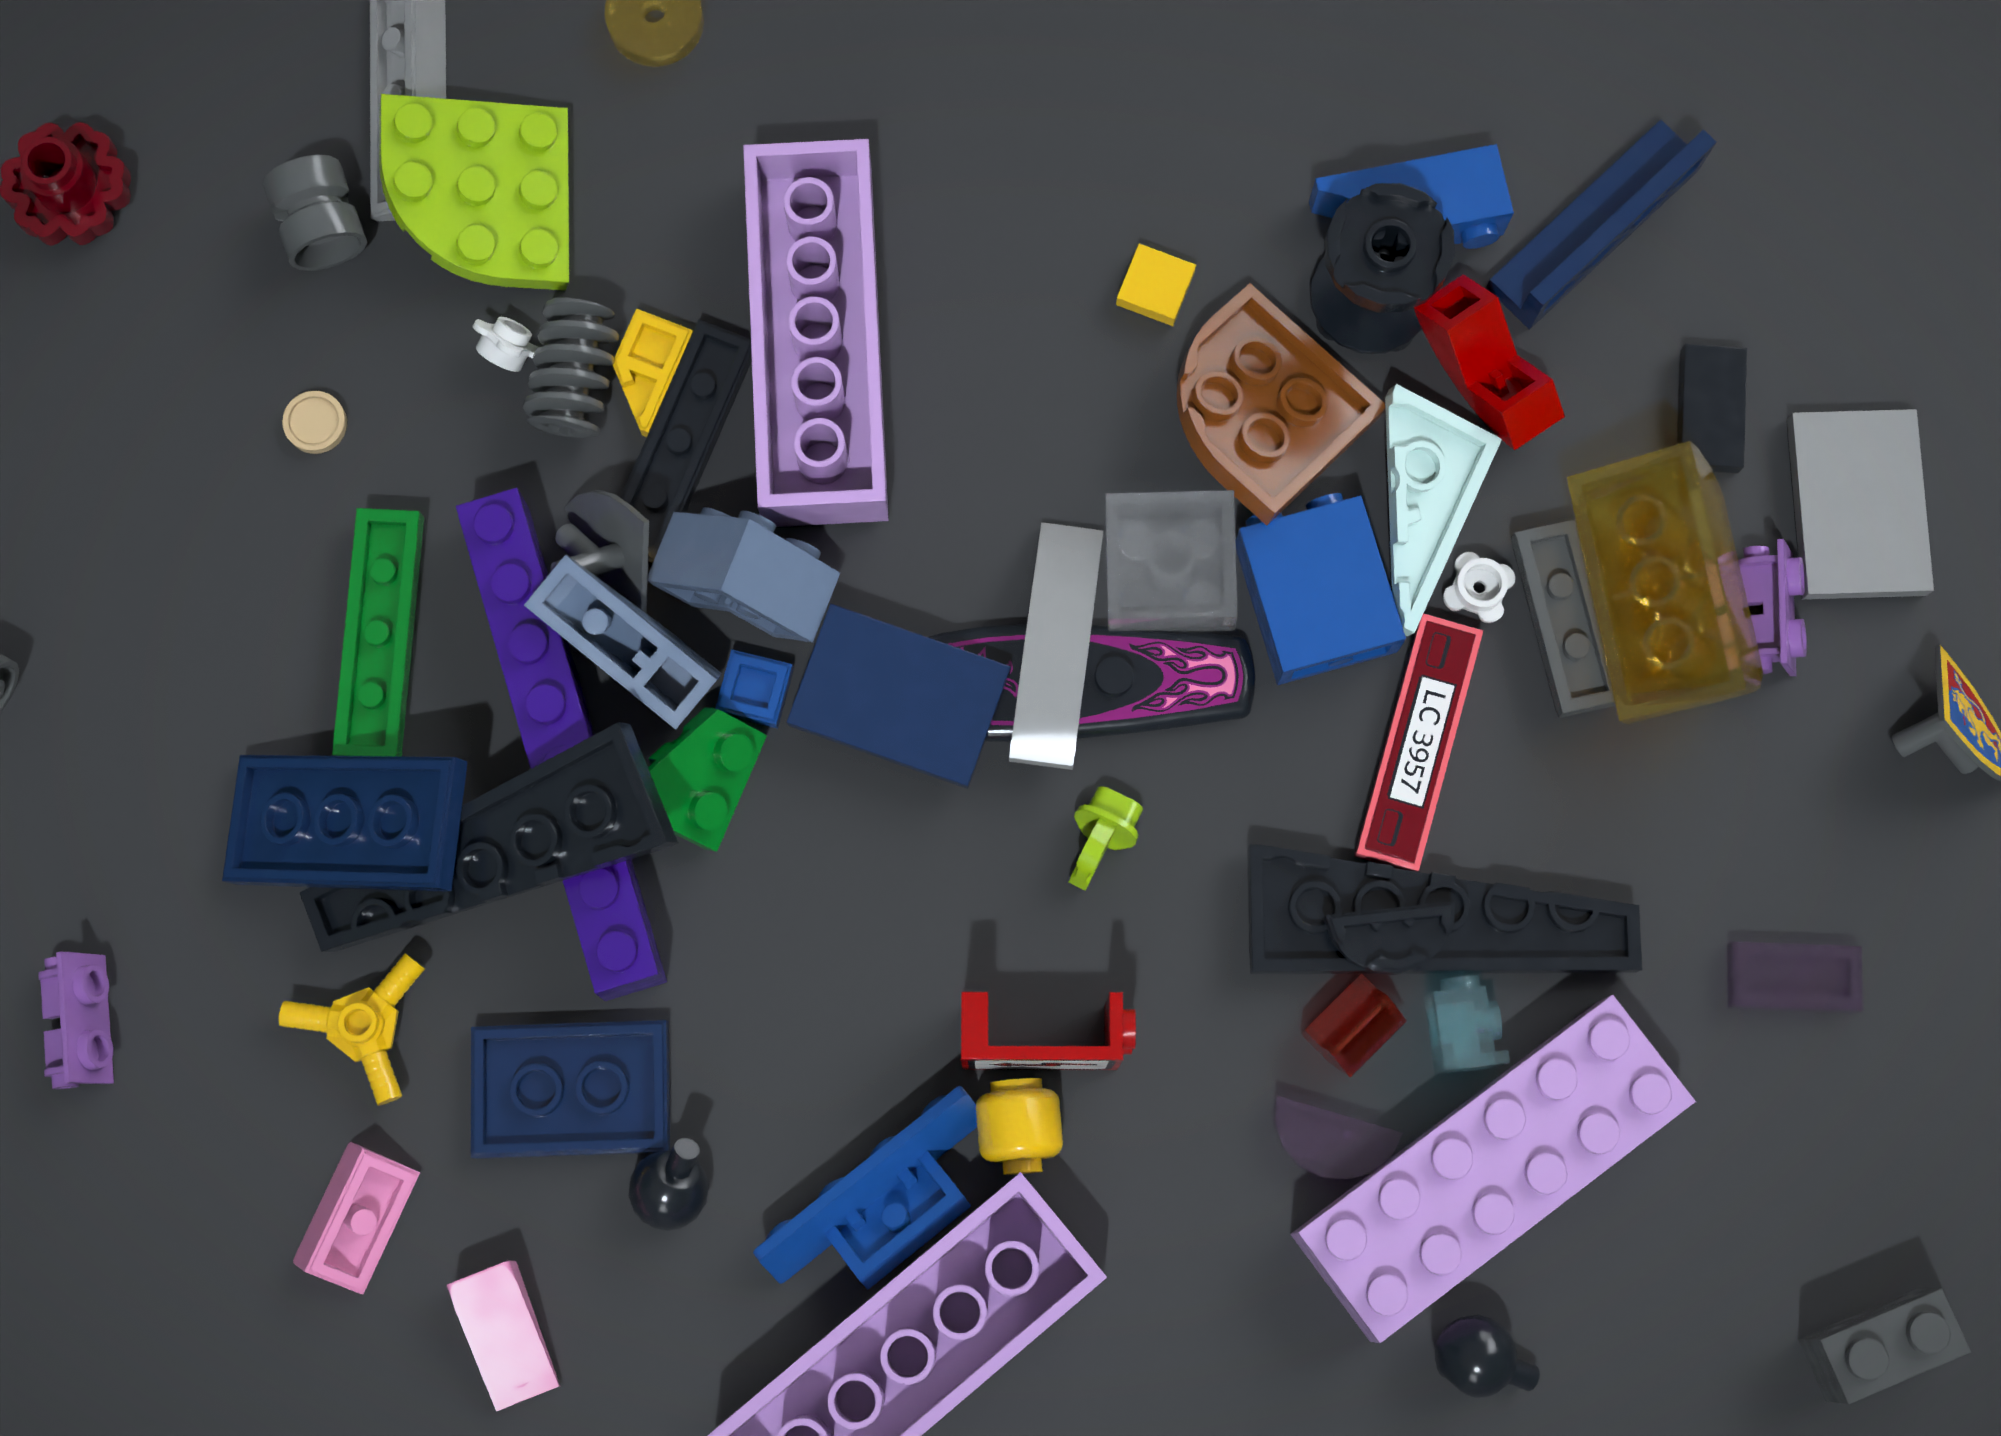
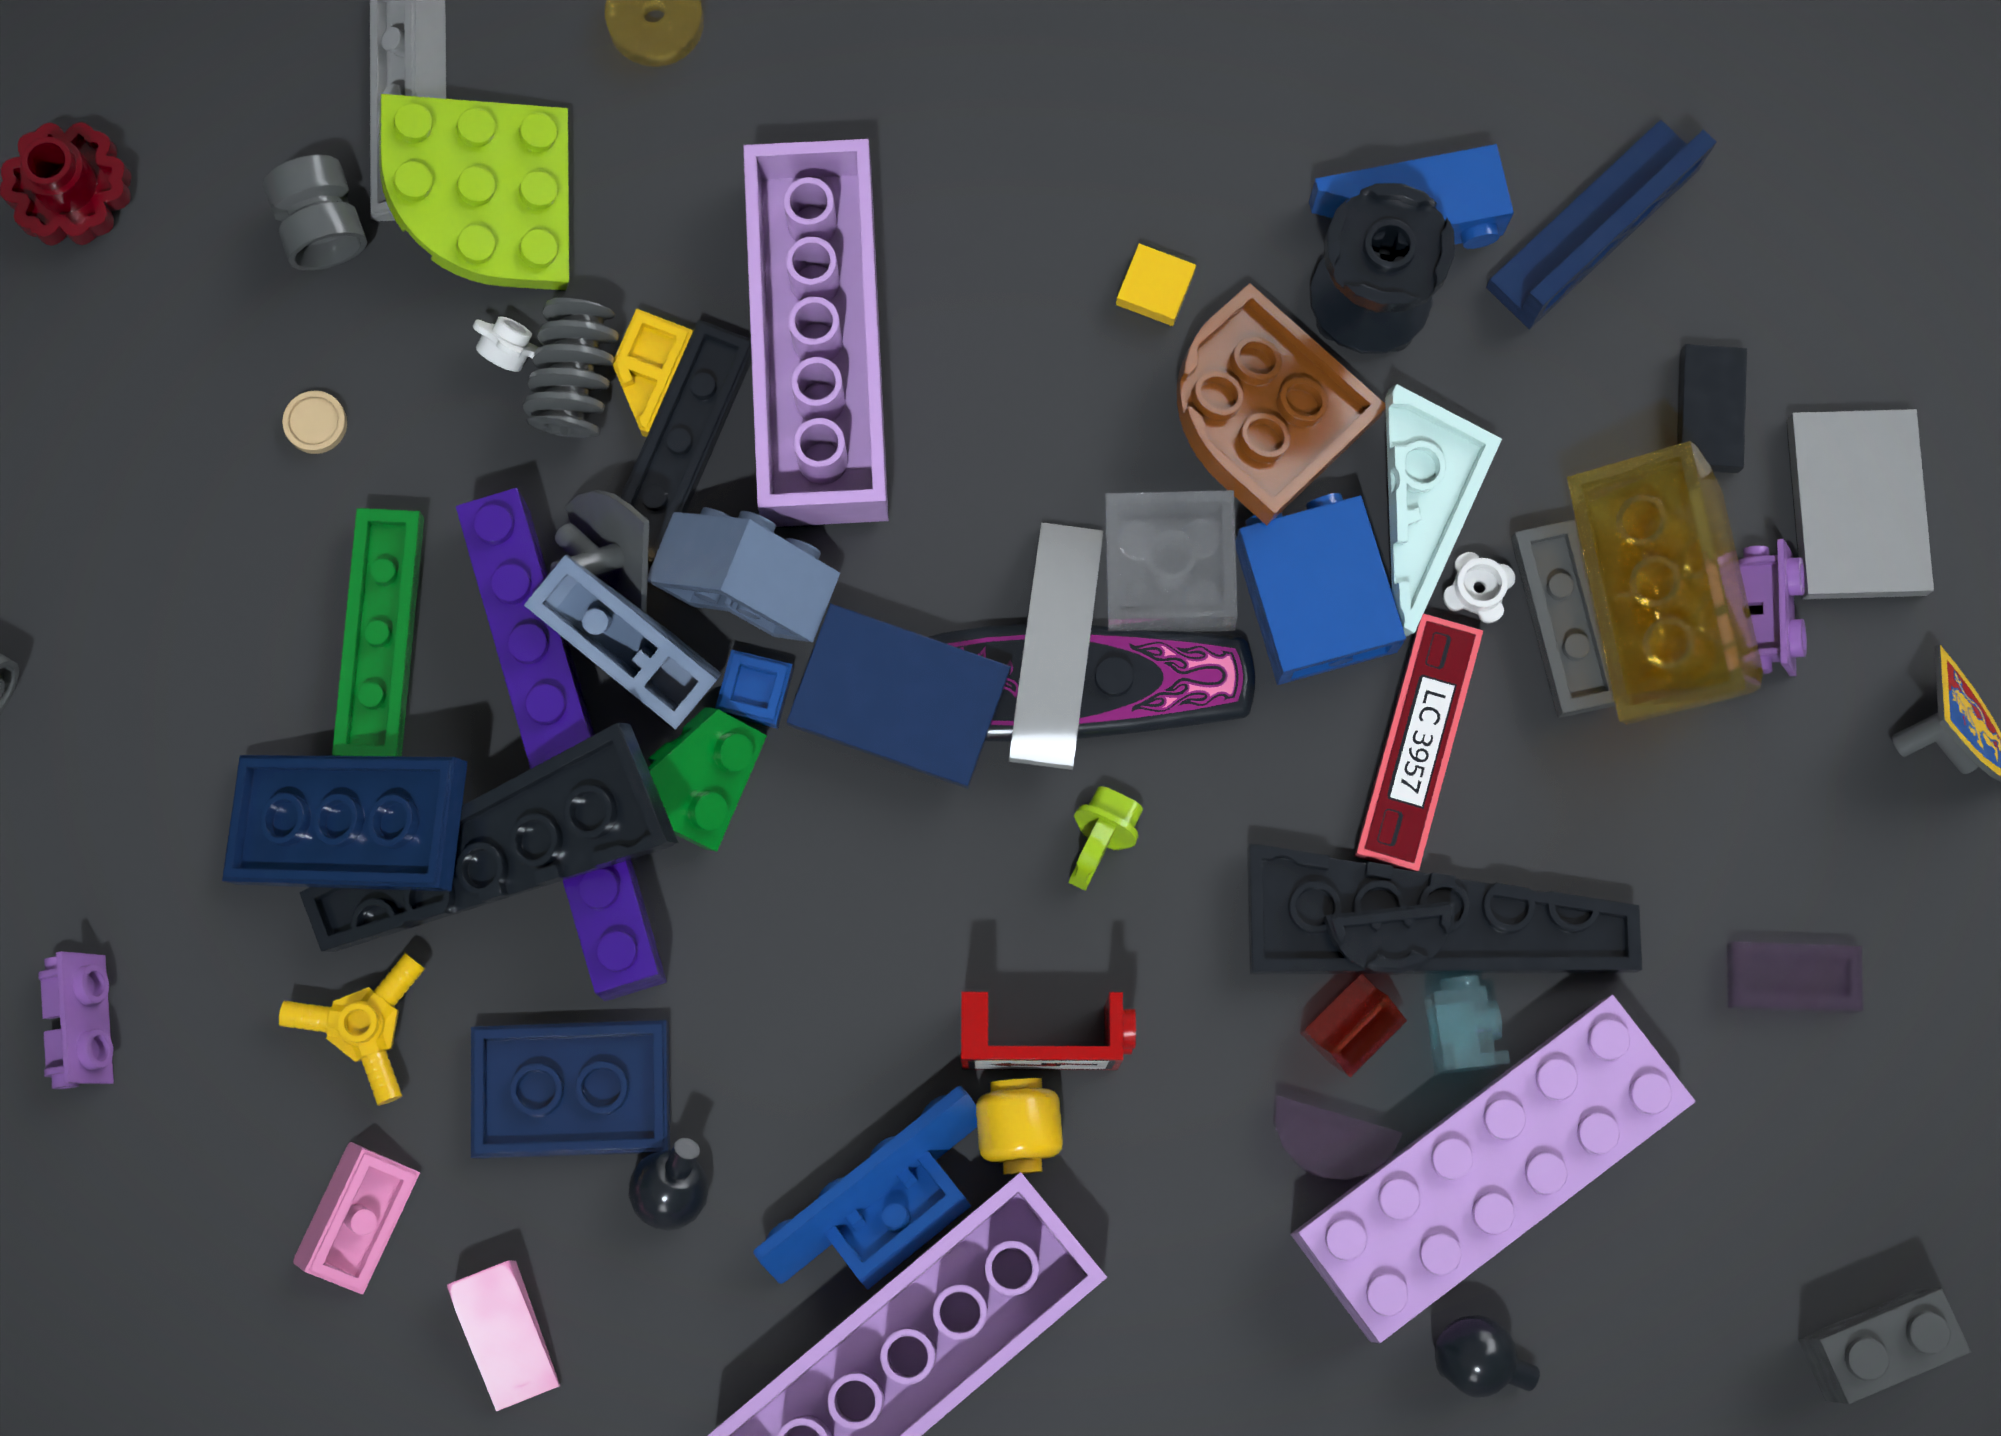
red brick [1414,274,1565,450] -> none

